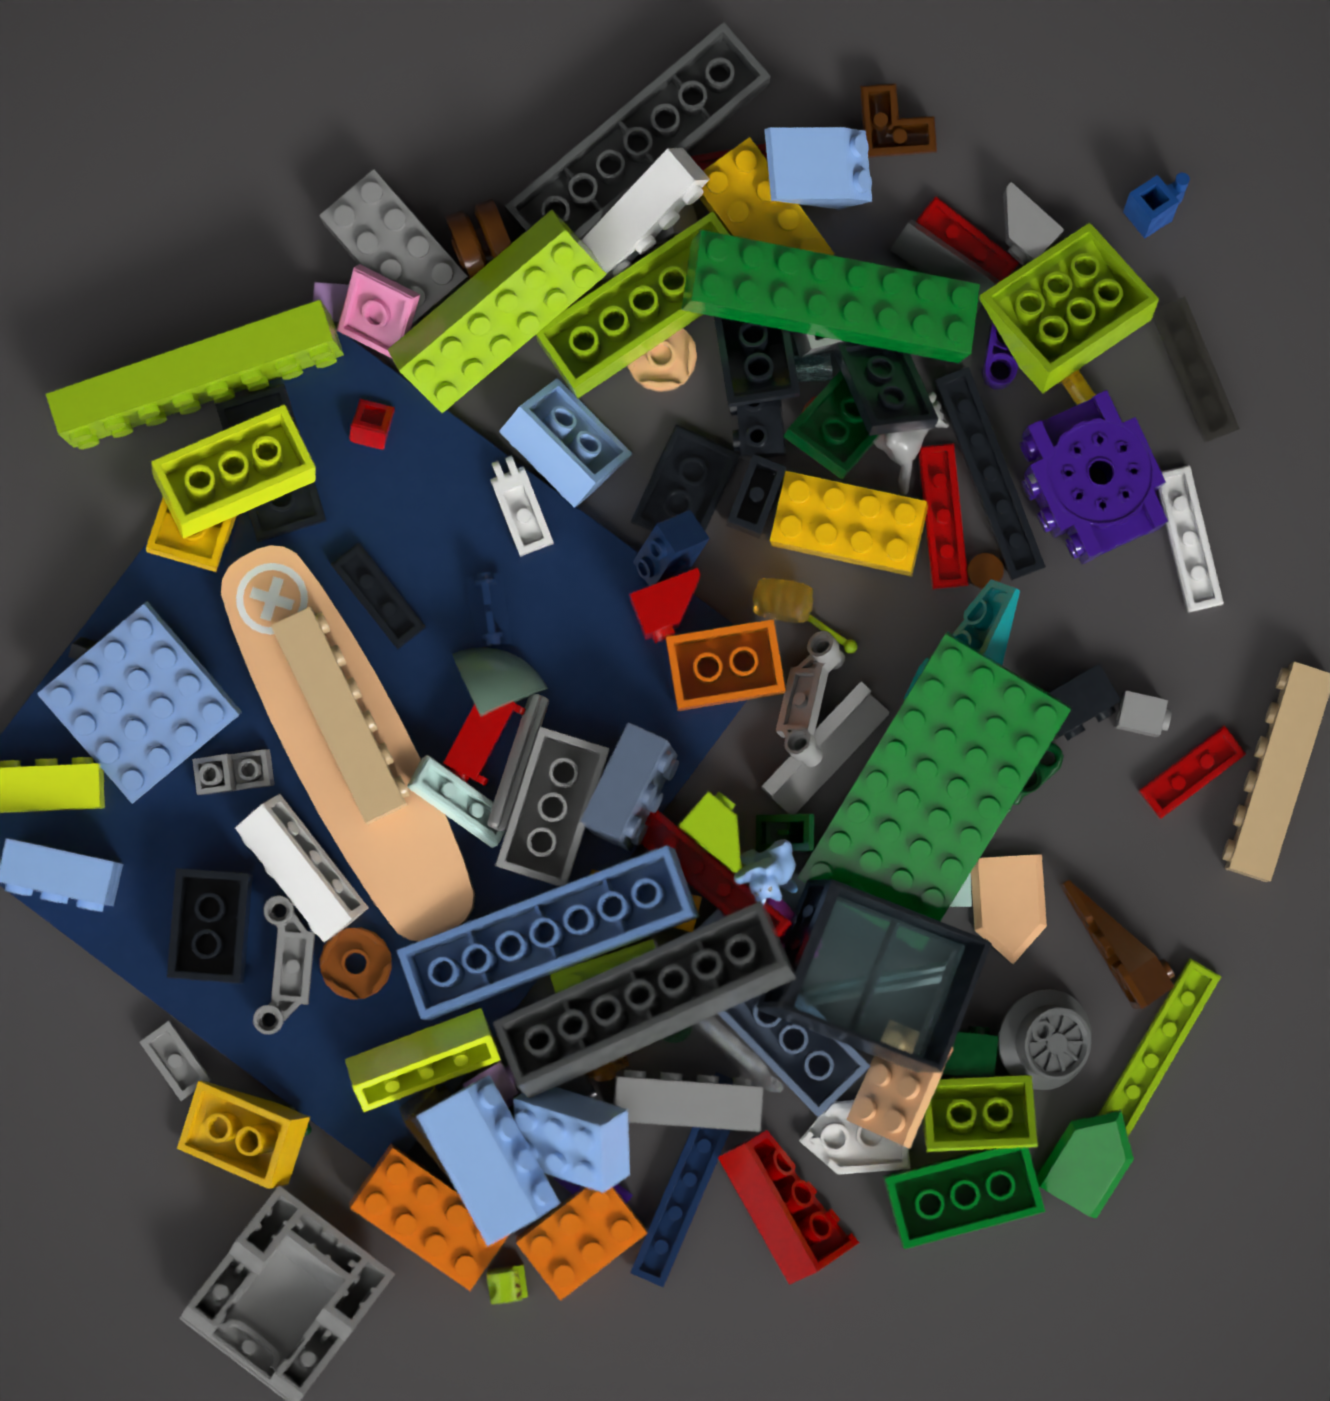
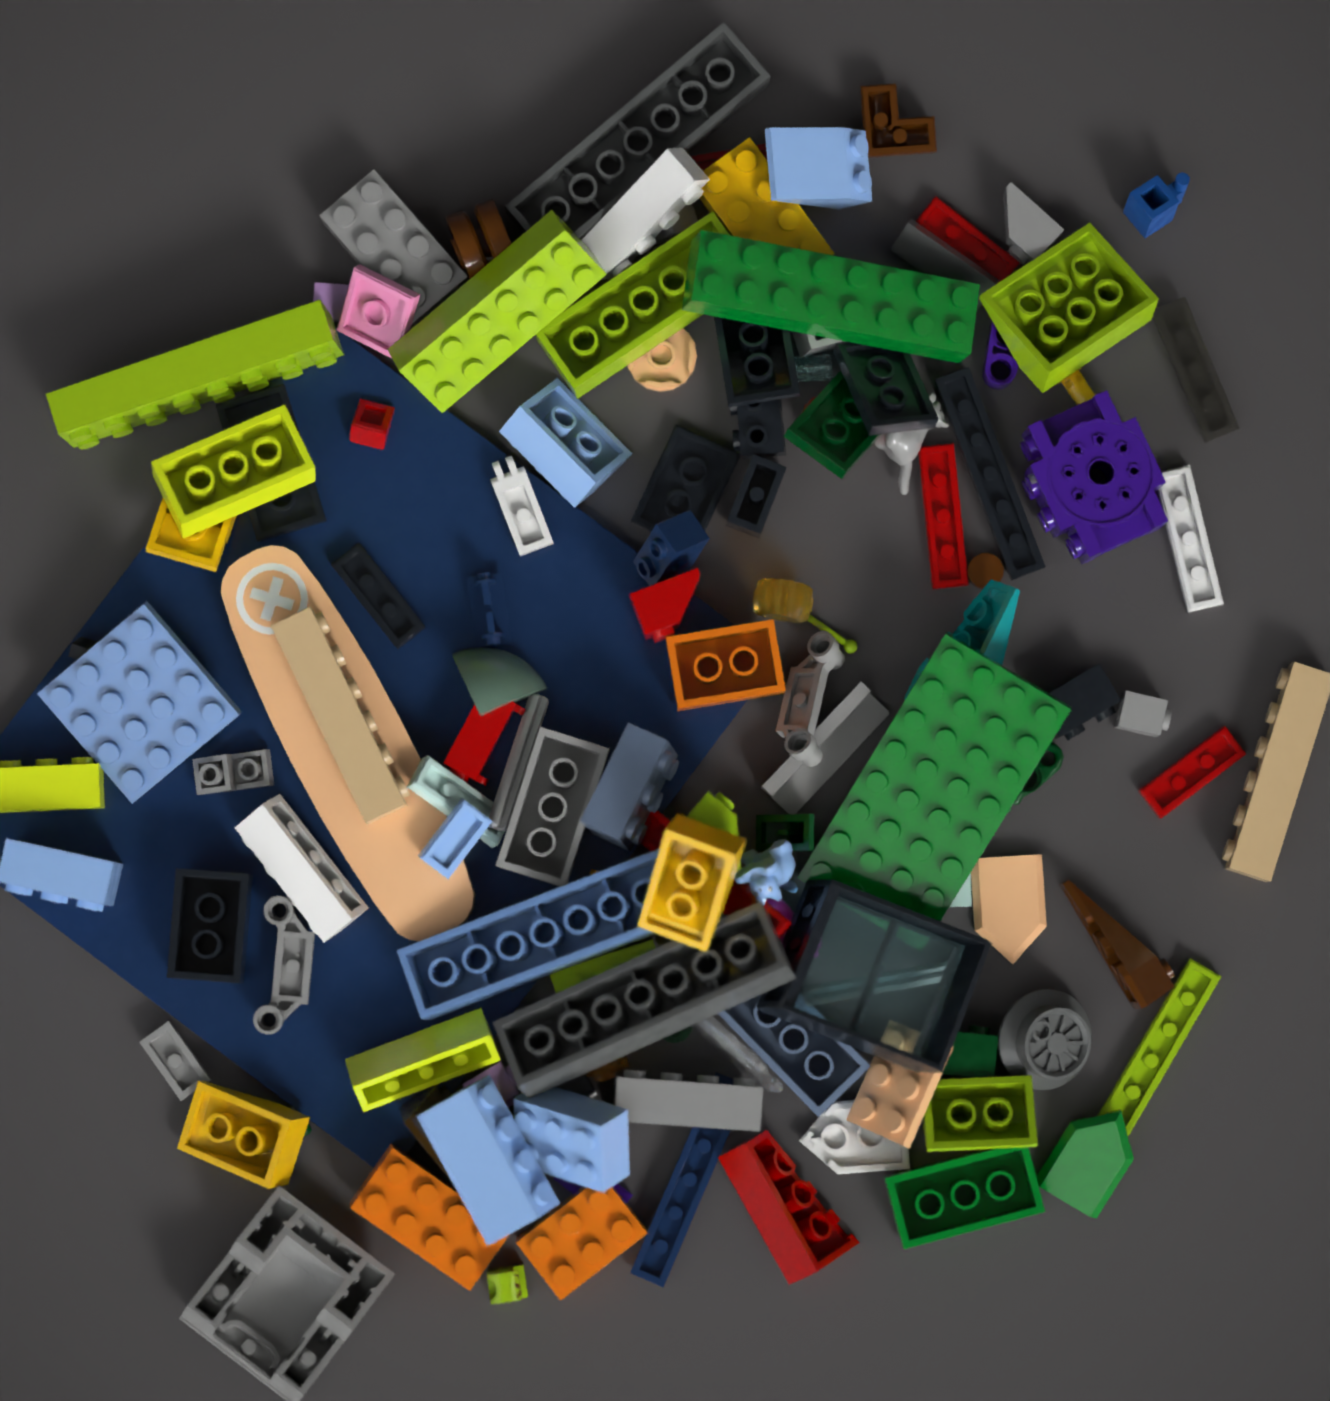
dark orange tile [320,927,392,999] -> none
yellow brick [770,471,928,577] -> none
none -> light blue tile [418,798,492,879]
none -> yellow slope [638,814,747,952]

